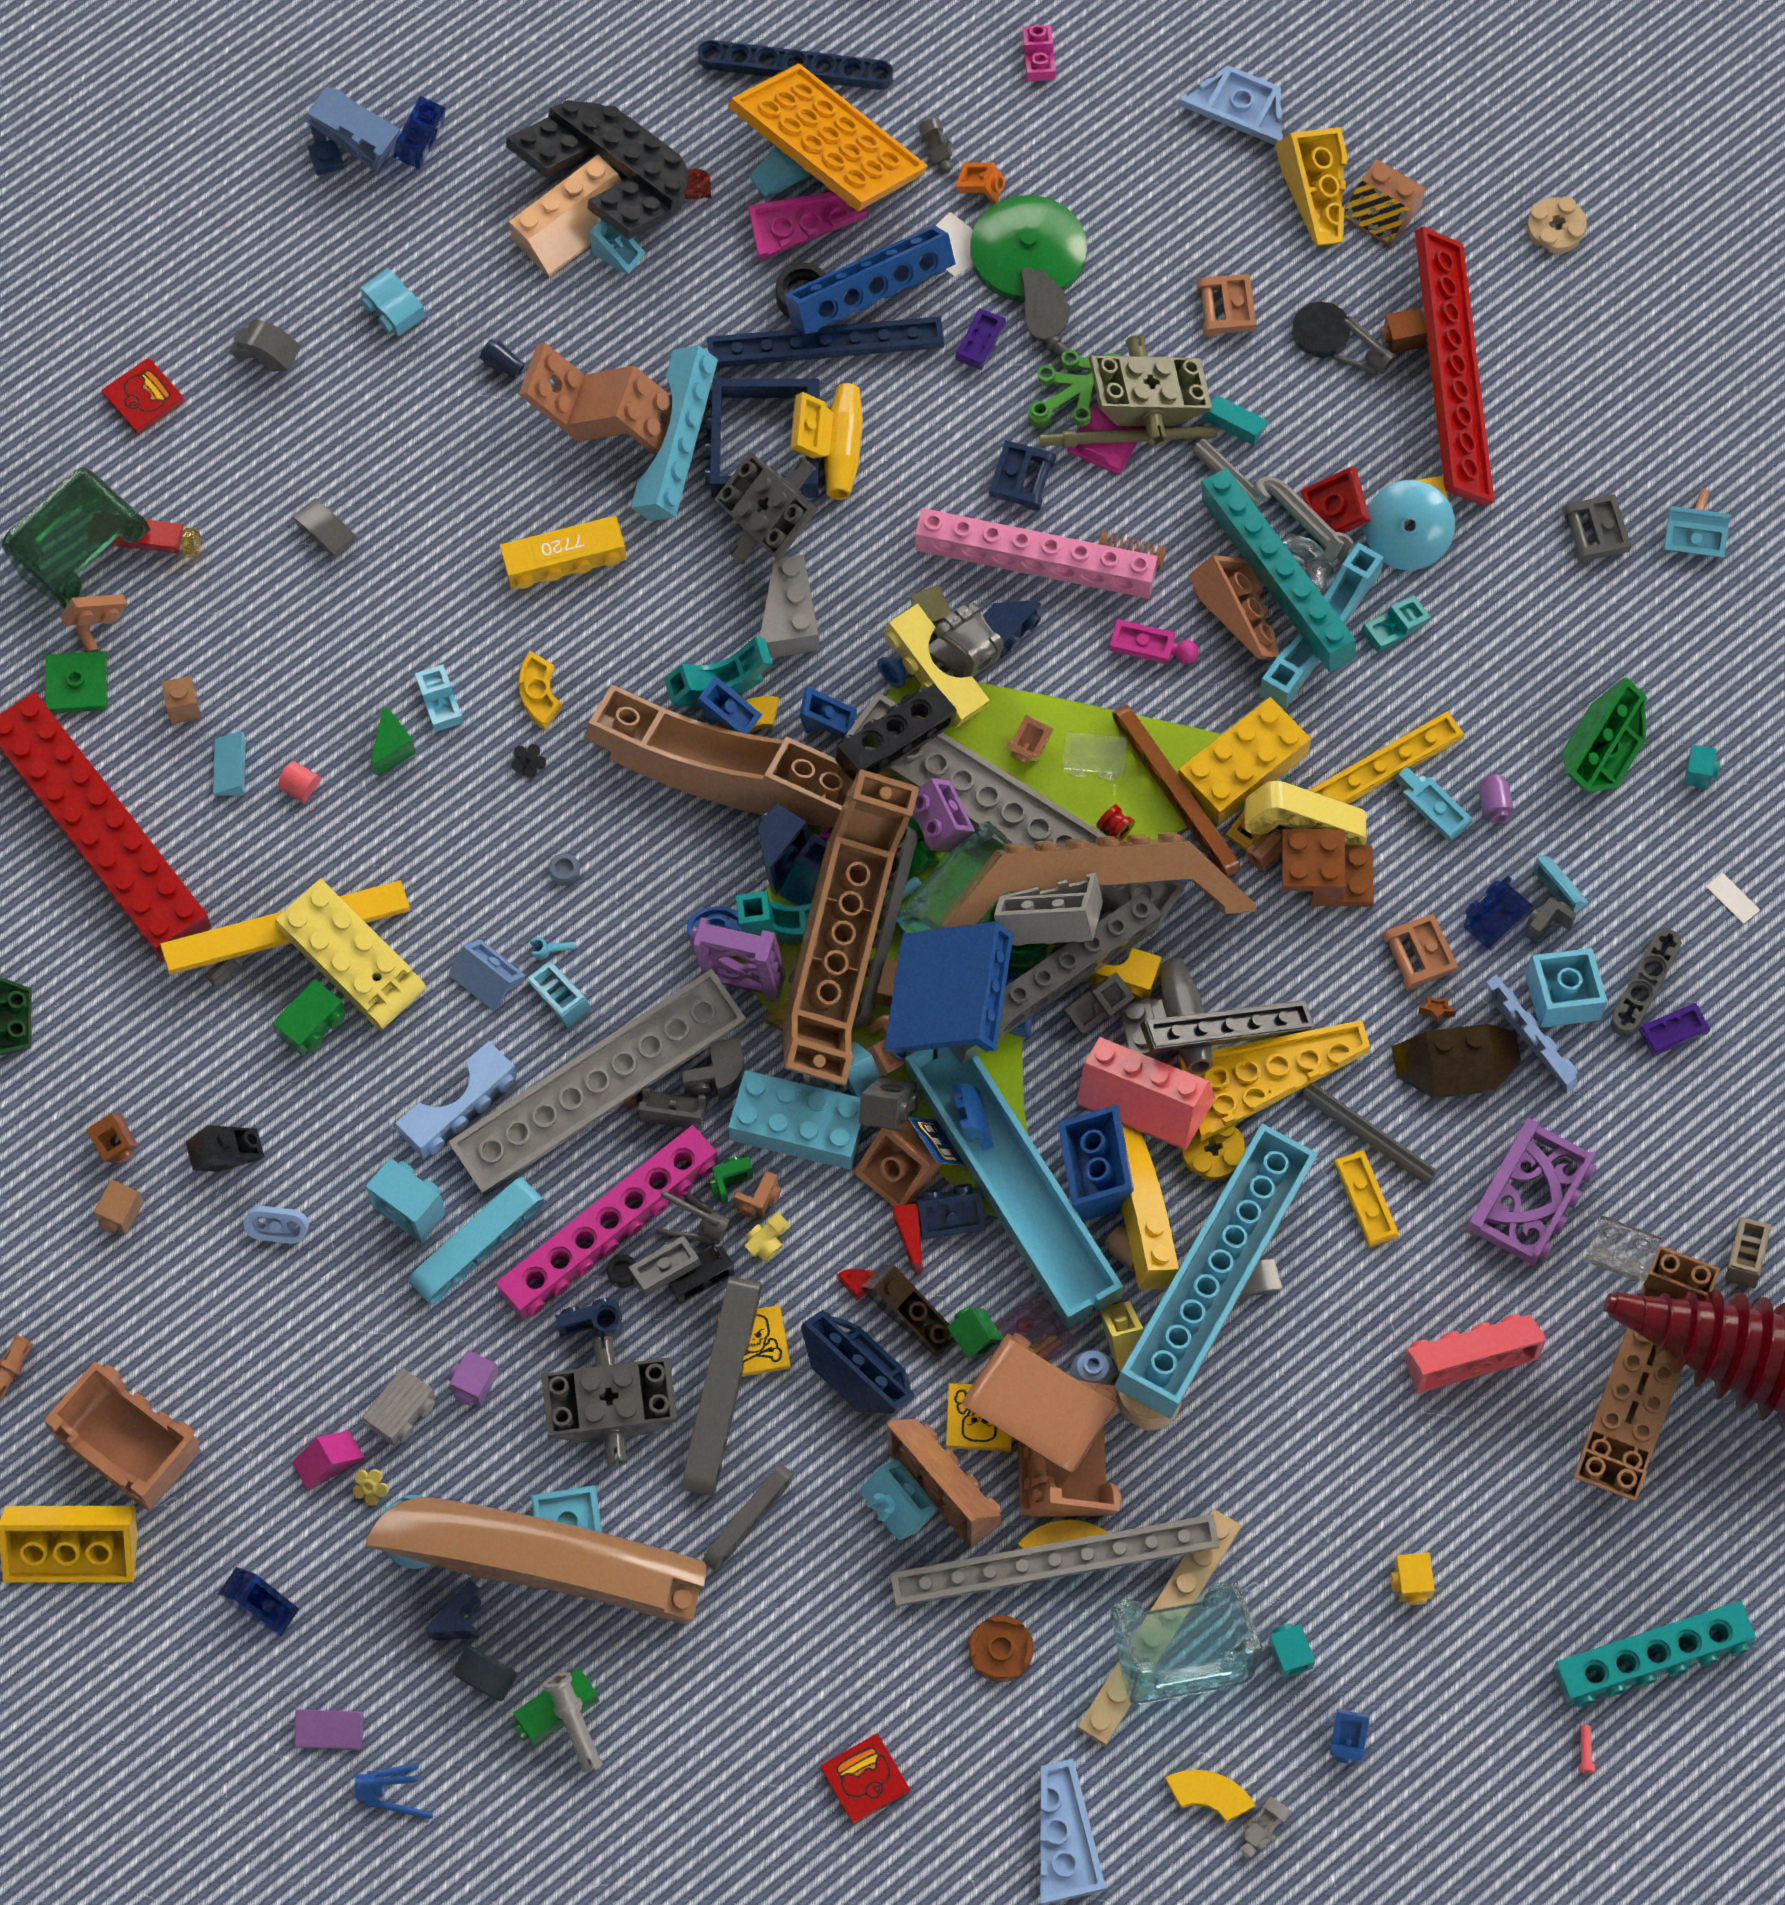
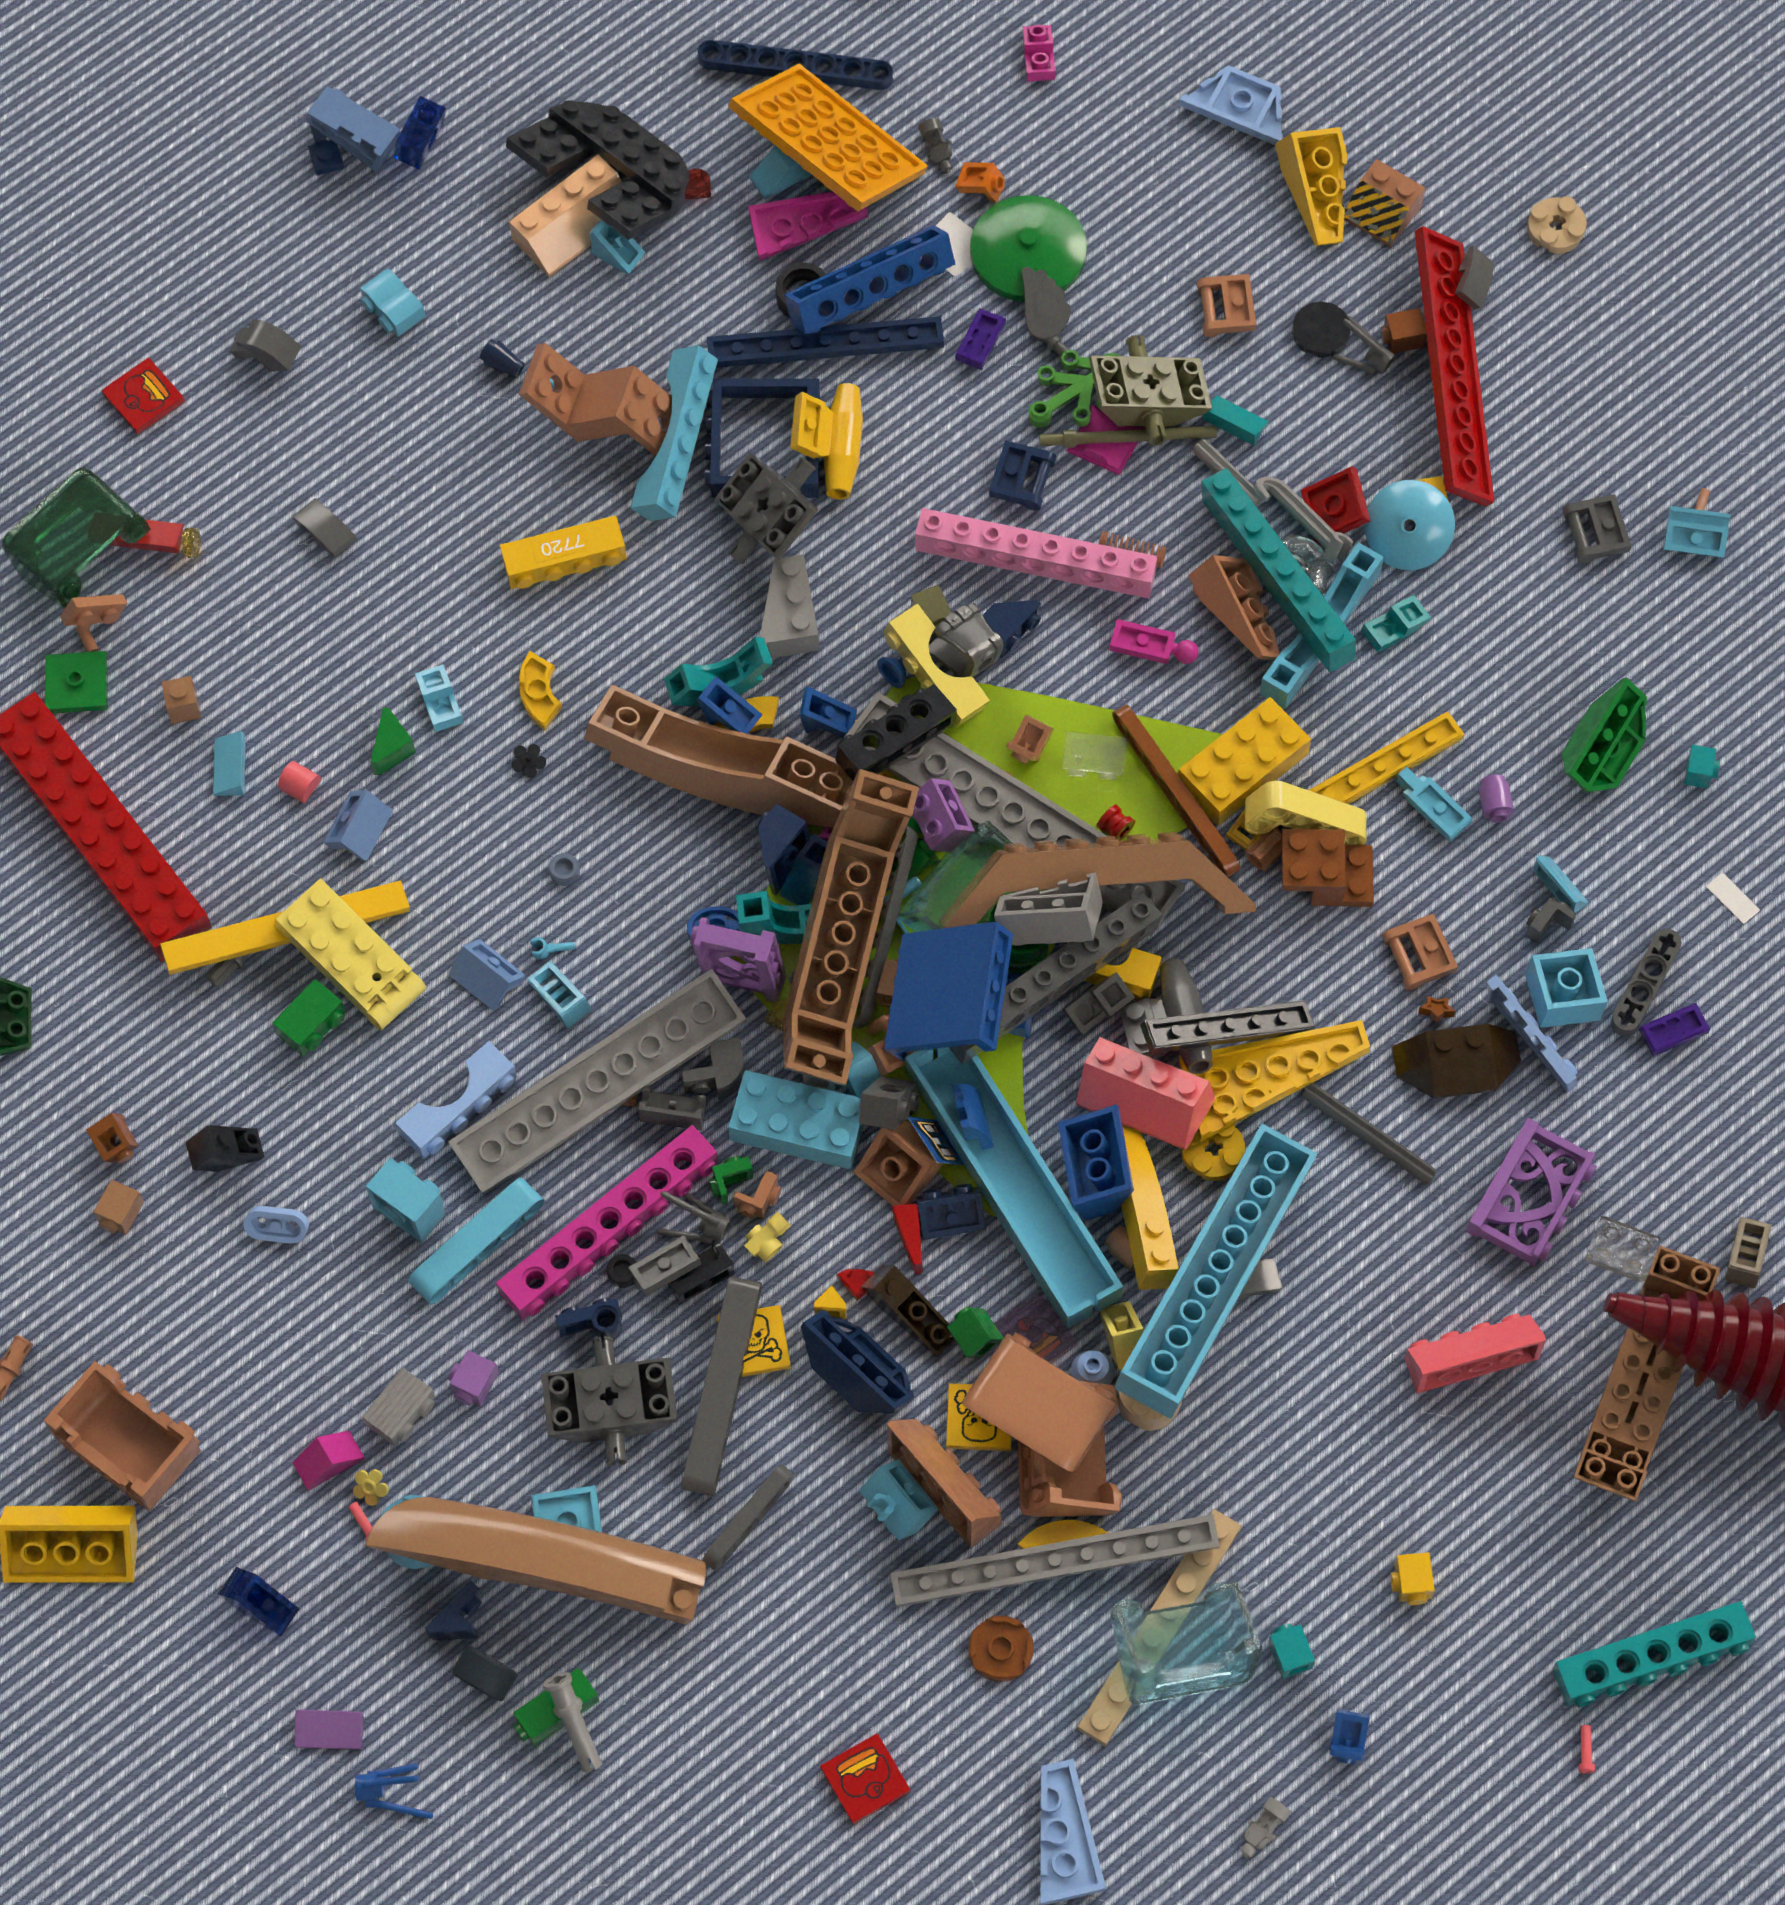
yellow tile [1165,1770,1256,1823] -> none
yellow tile [1333,1150,1399,1248] -> none
clear blue bracket [1463,876,1534,951] -> none
none -> medium blue panel [323,790,392,861]
none -> coral piece [348,1502,372,1541]
none -> yellow slope [814,1285,847,1320]
none -> dark grey slope [1454,246,1494,310]

